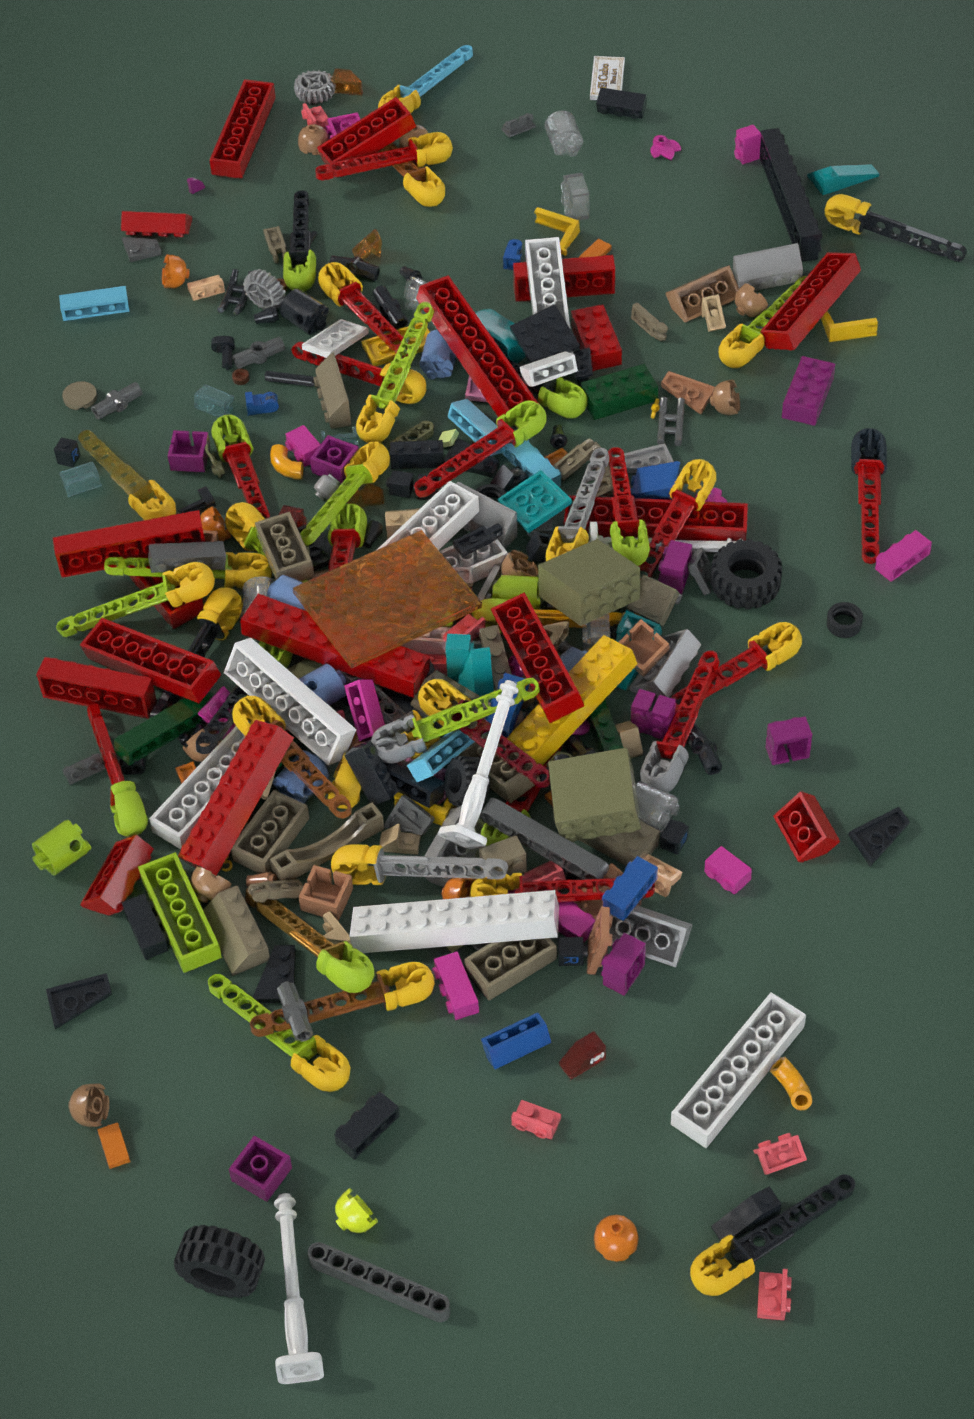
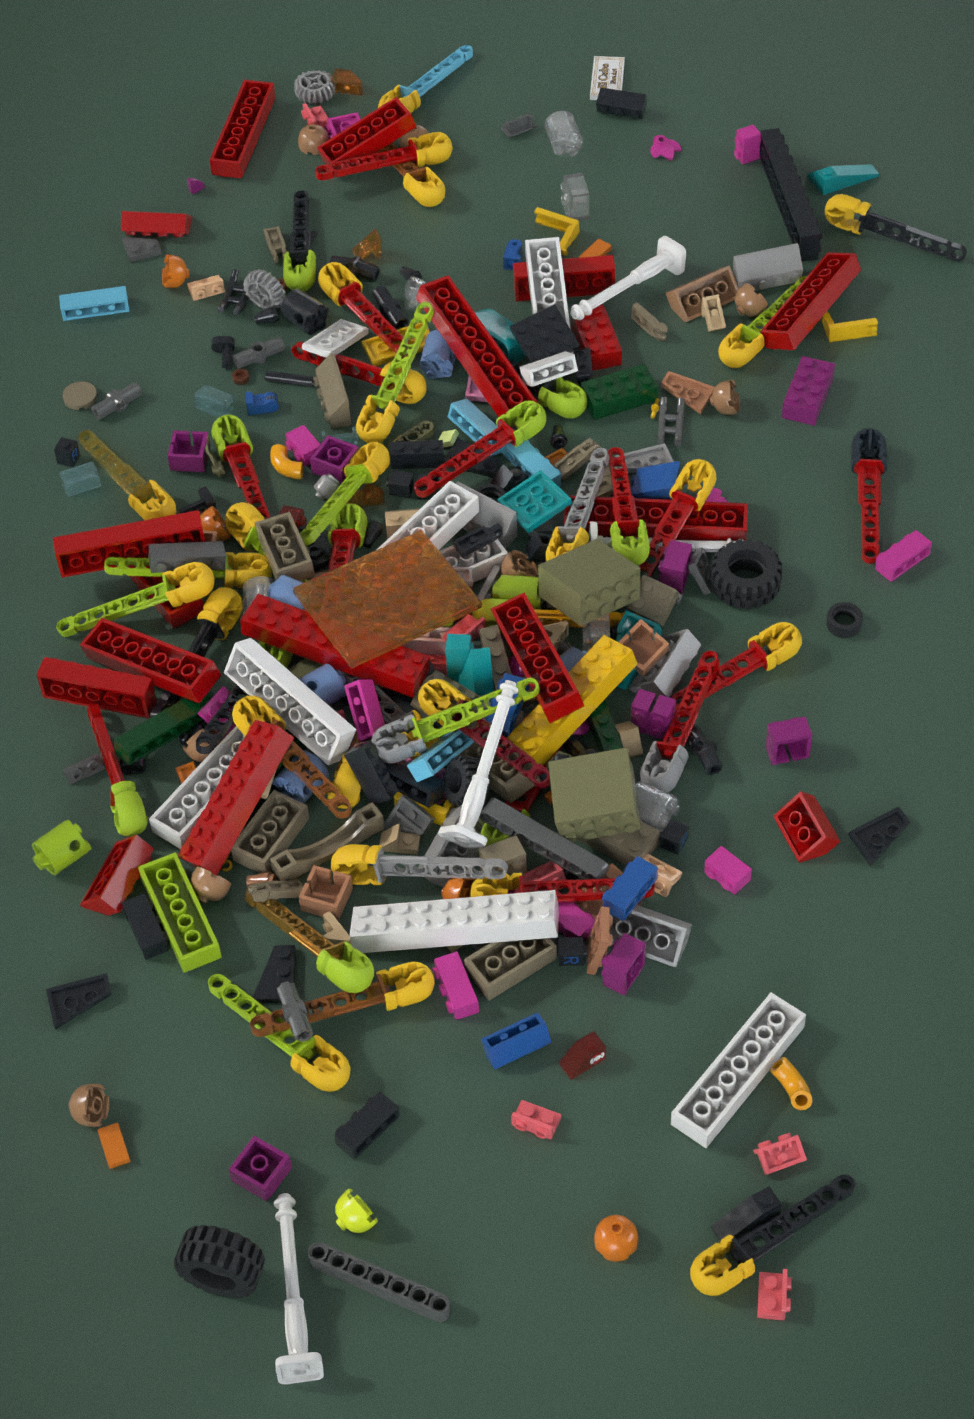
dark tan slope [203,886,270,976] -> none
none -> white piece [570,236,686,320]

